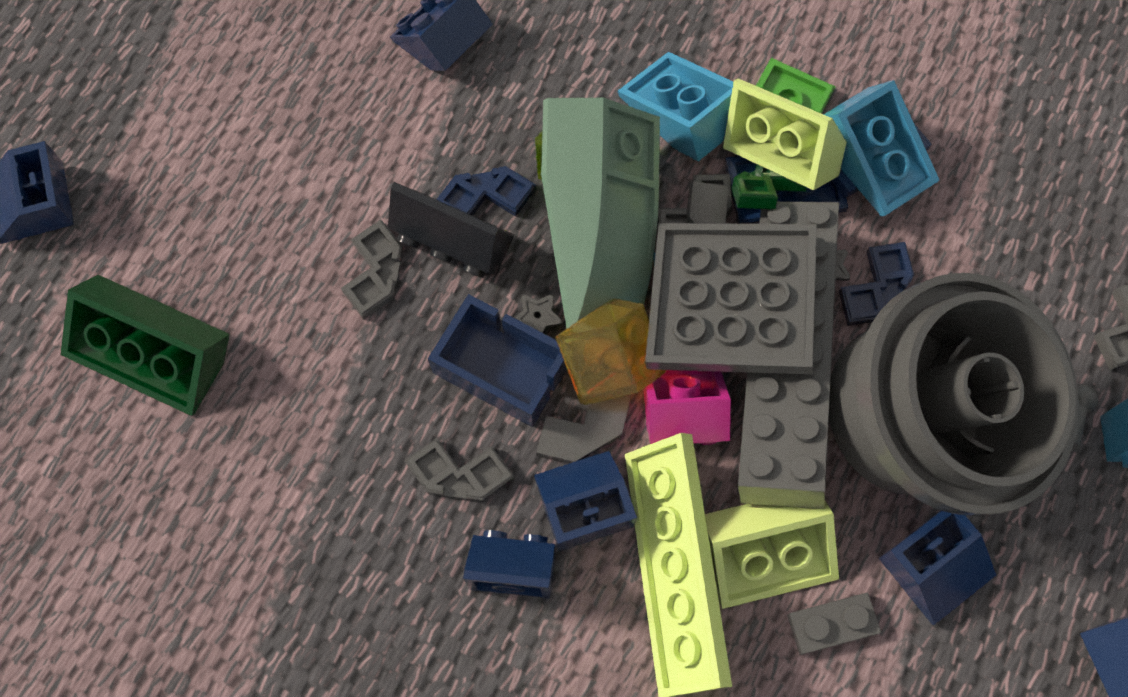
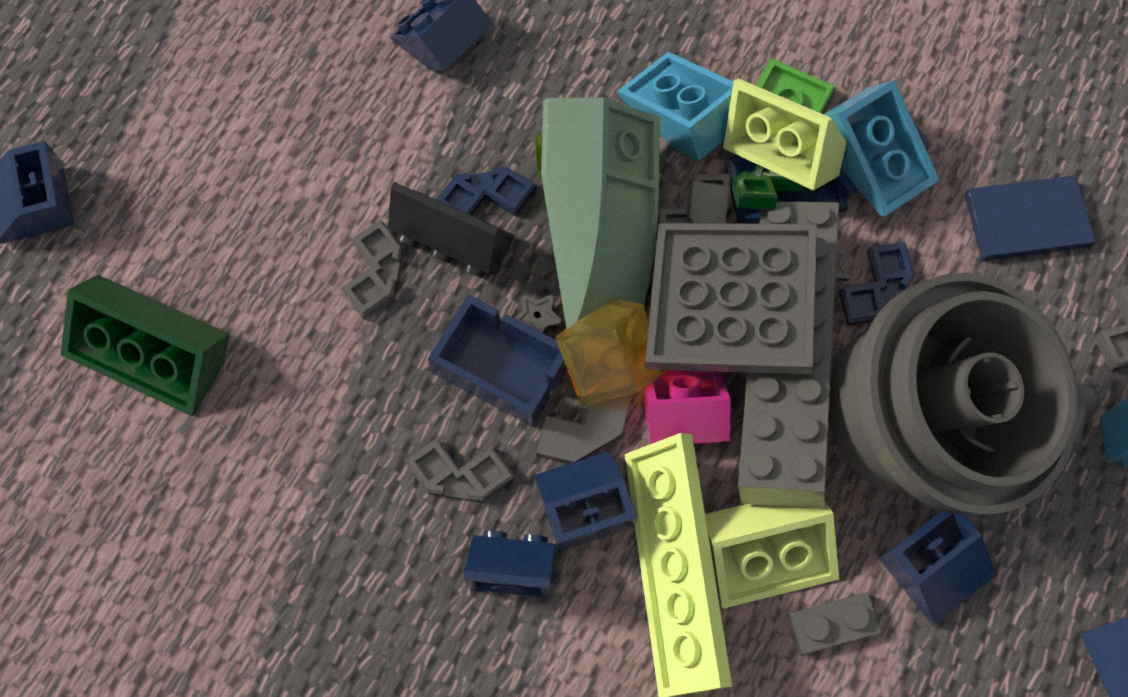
none -> dark blue tile [964,175,1096,261]

